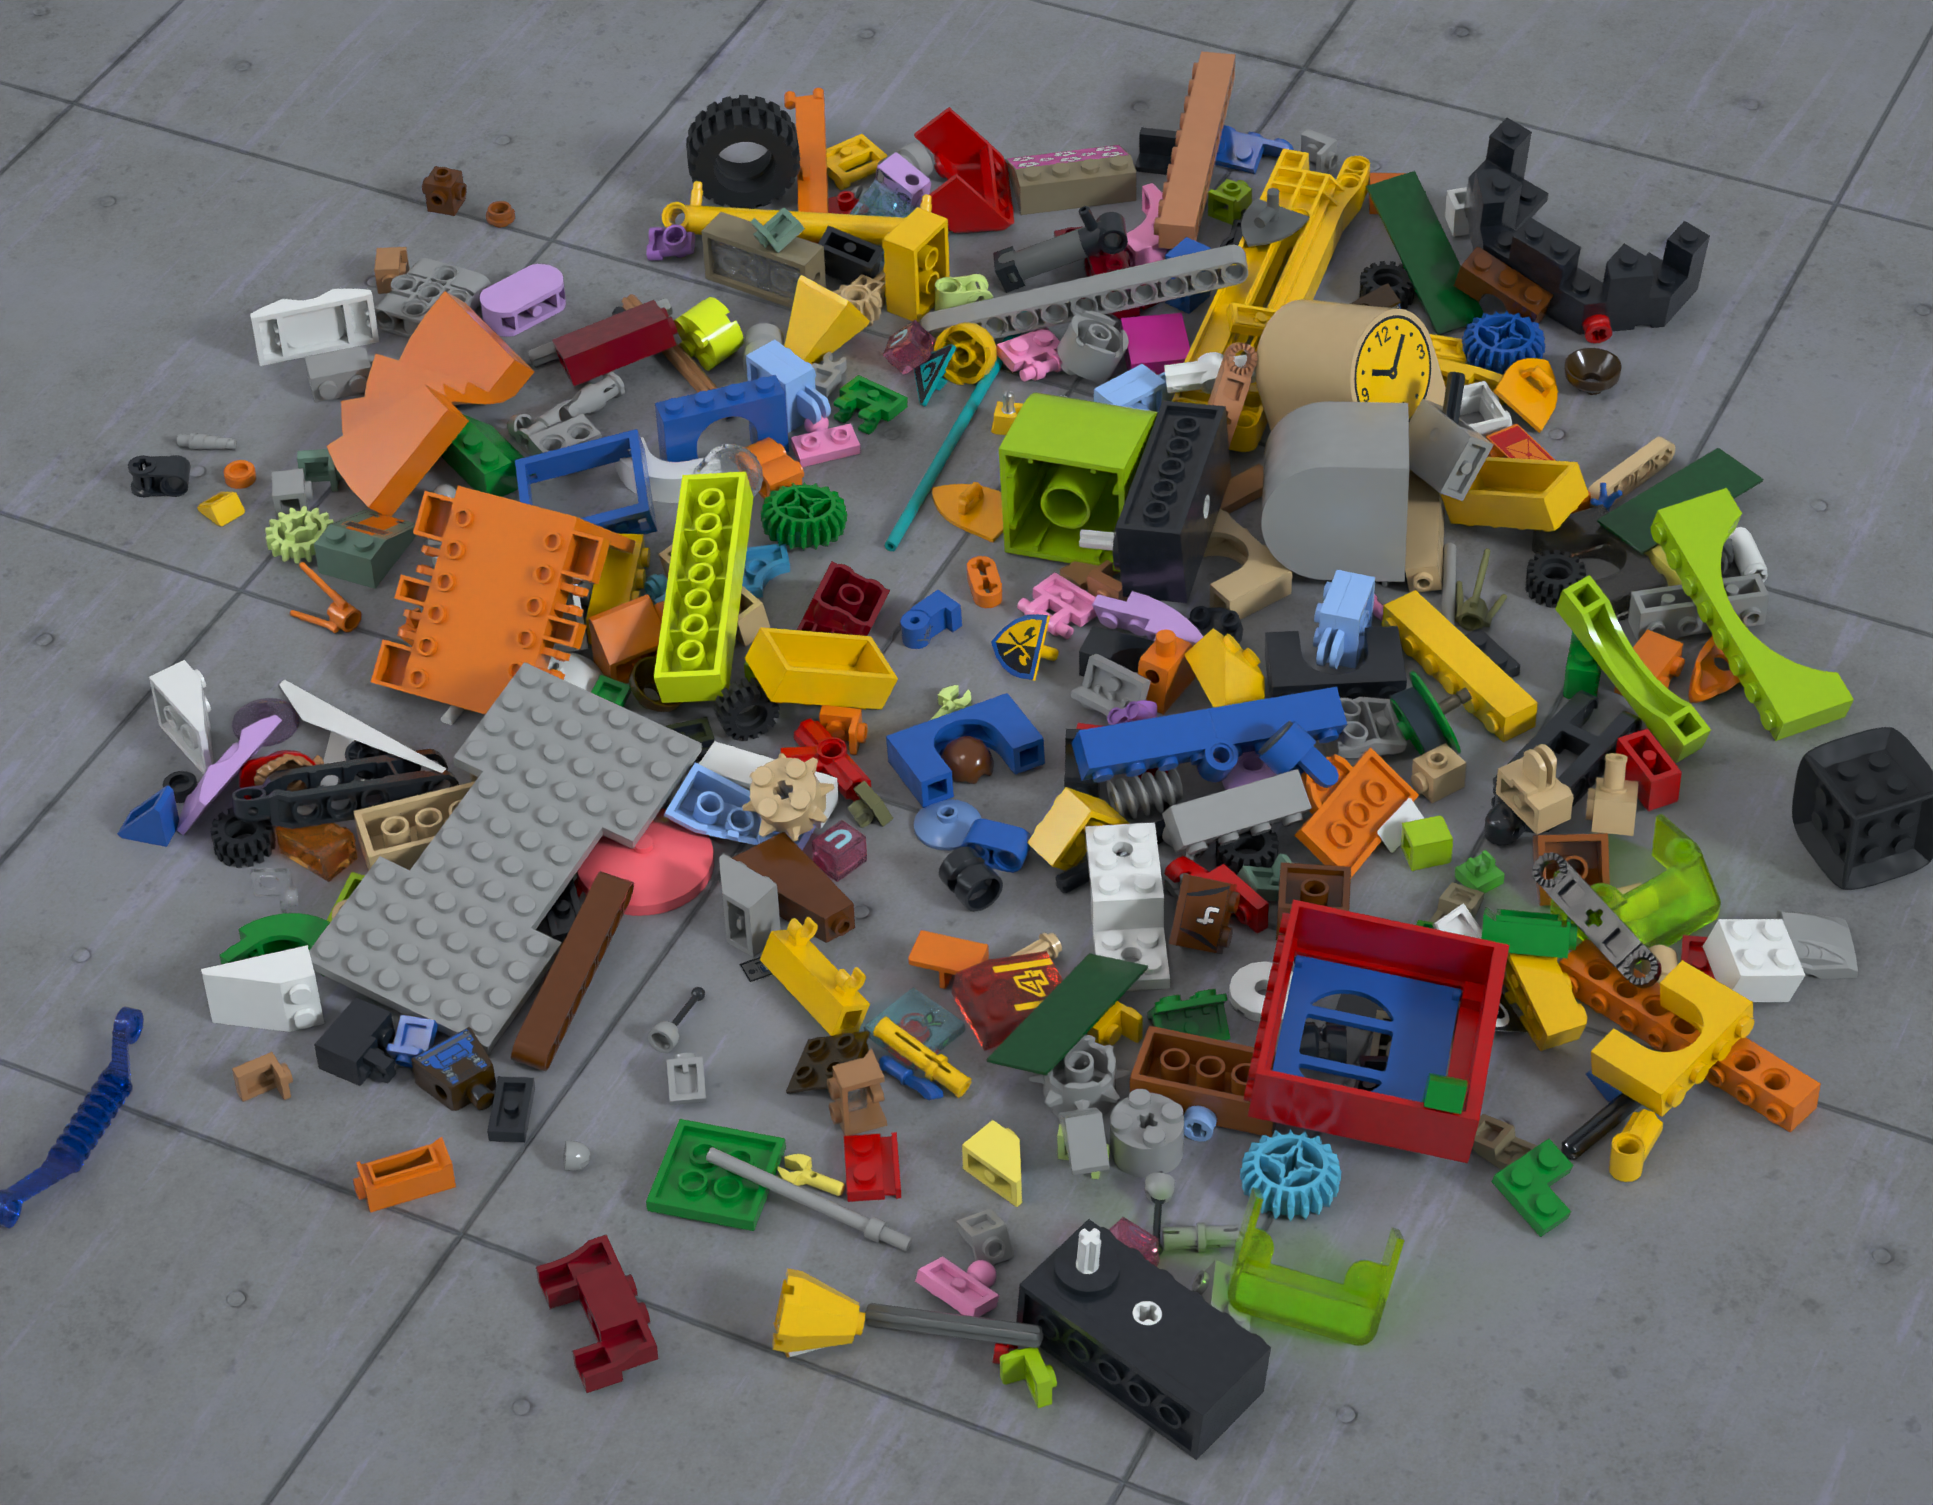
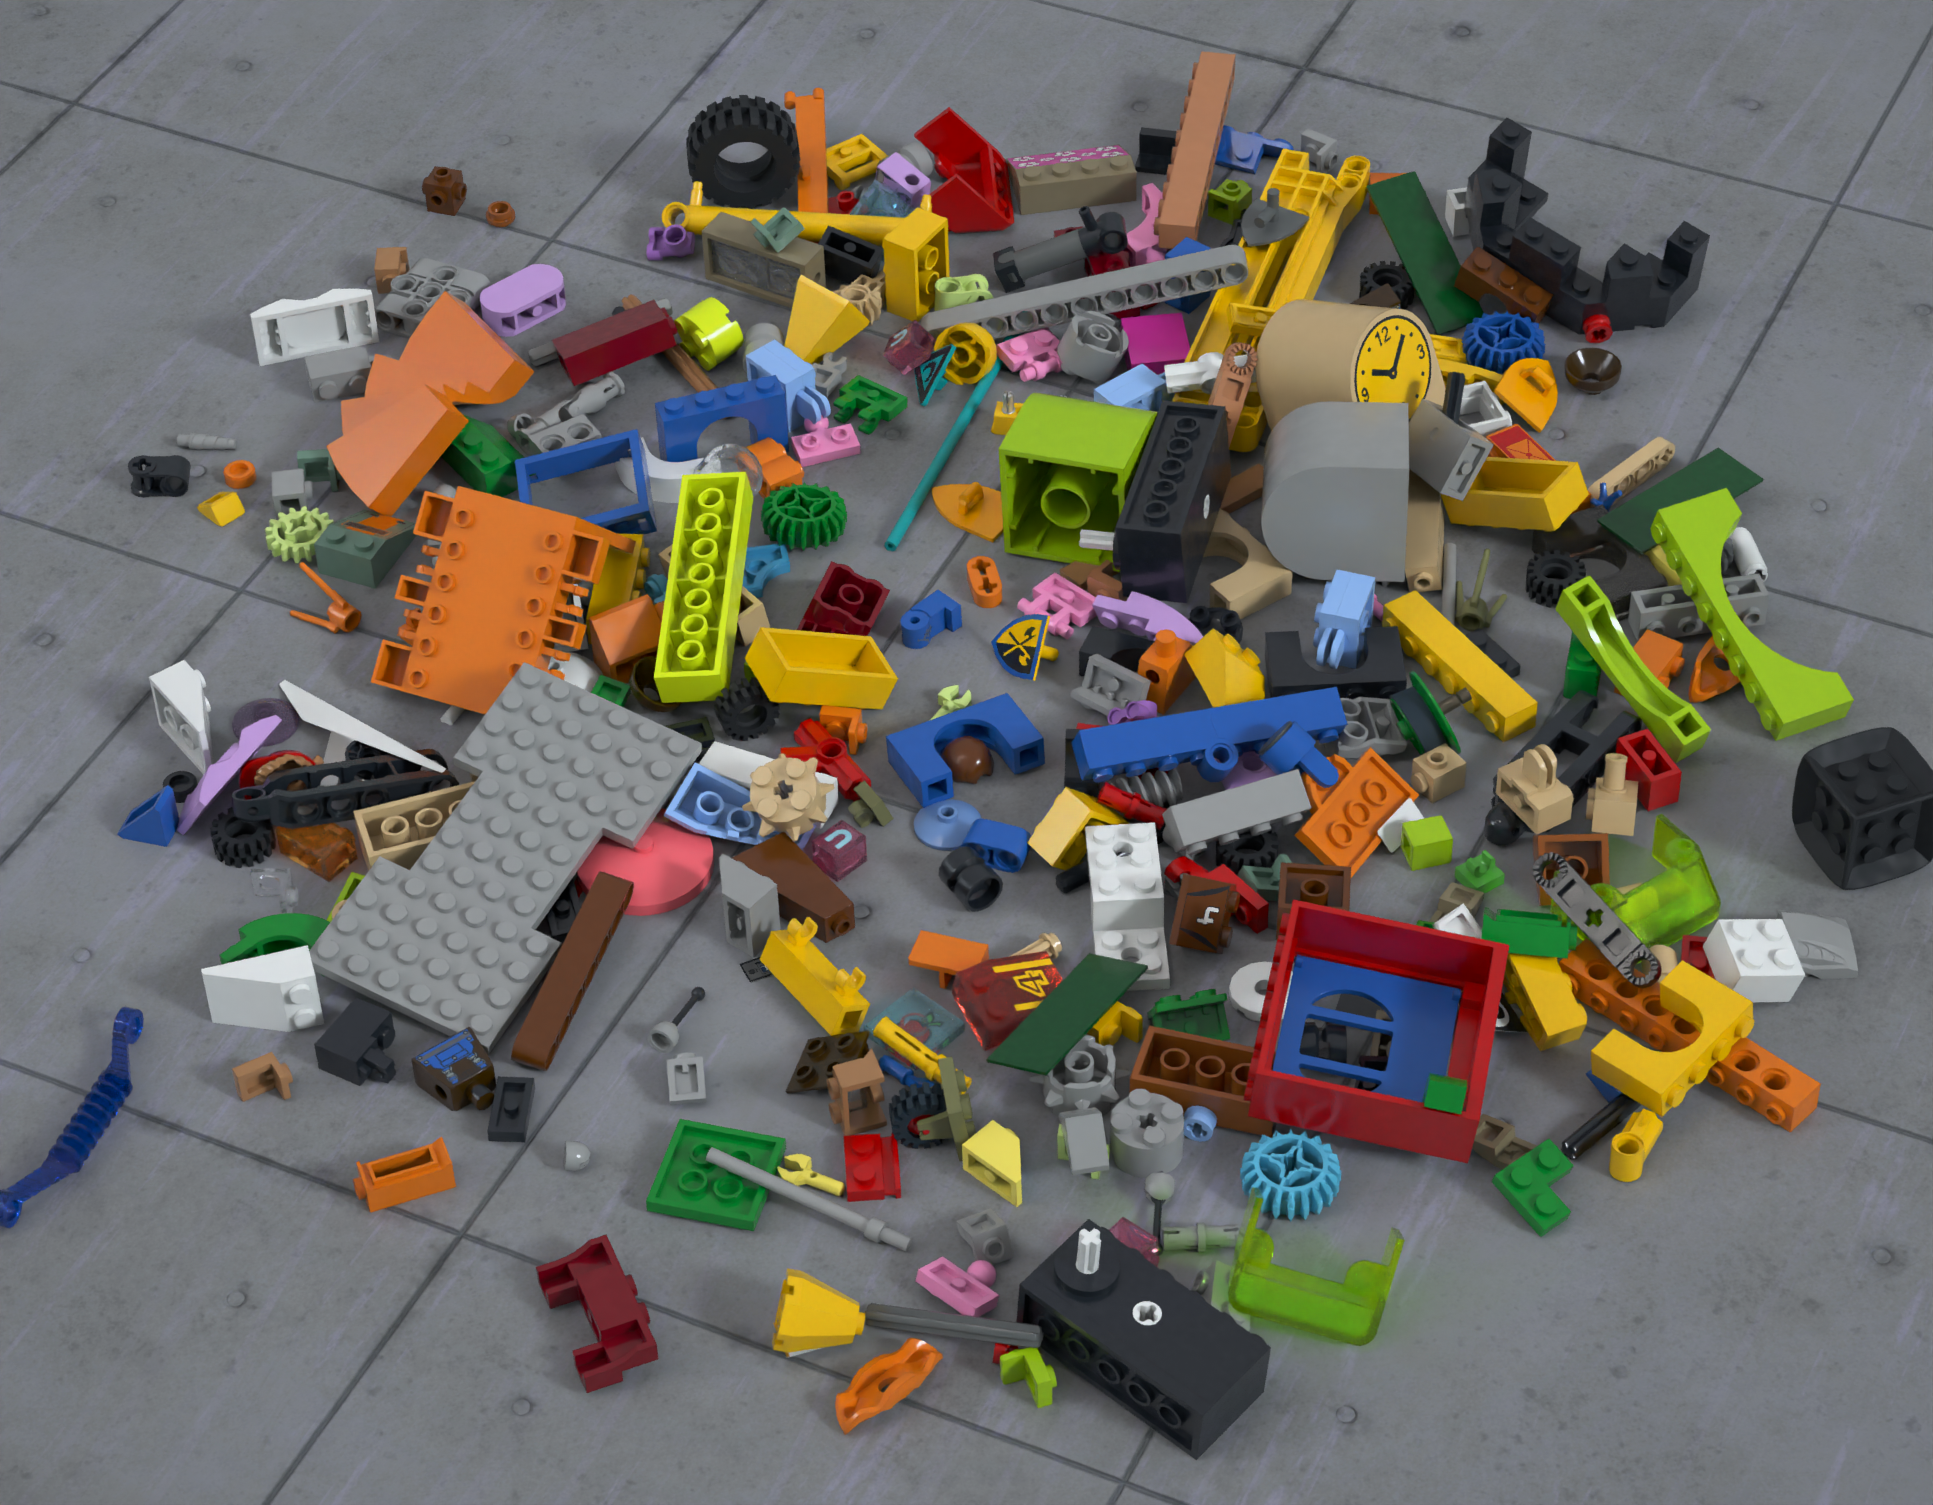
bracket [386,1015,438,1068] -> none
none -> orange piece [835,1338,943,1435]
none -> plate [889,1056,976,1161]
none -> red pin [1096,782,1167,830]

